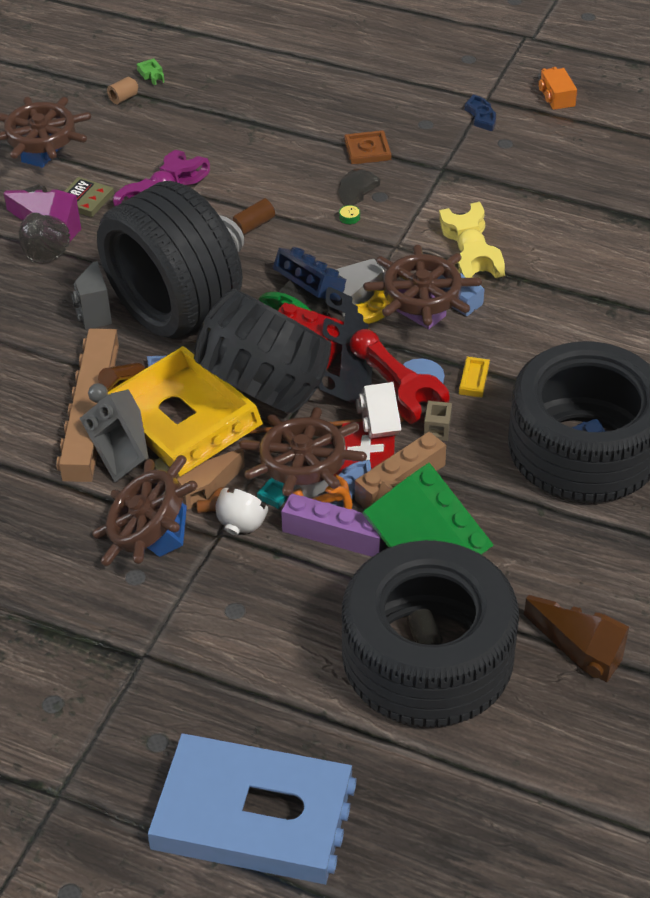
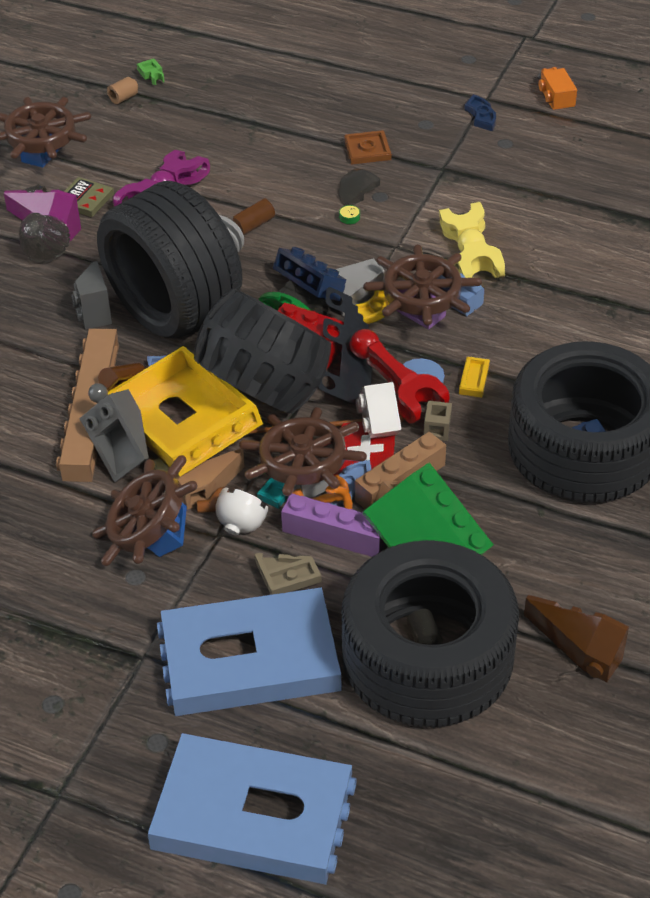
none -> medium blue panel [157,587,341,716]
none -> dark tan wing [254,553,322,595]

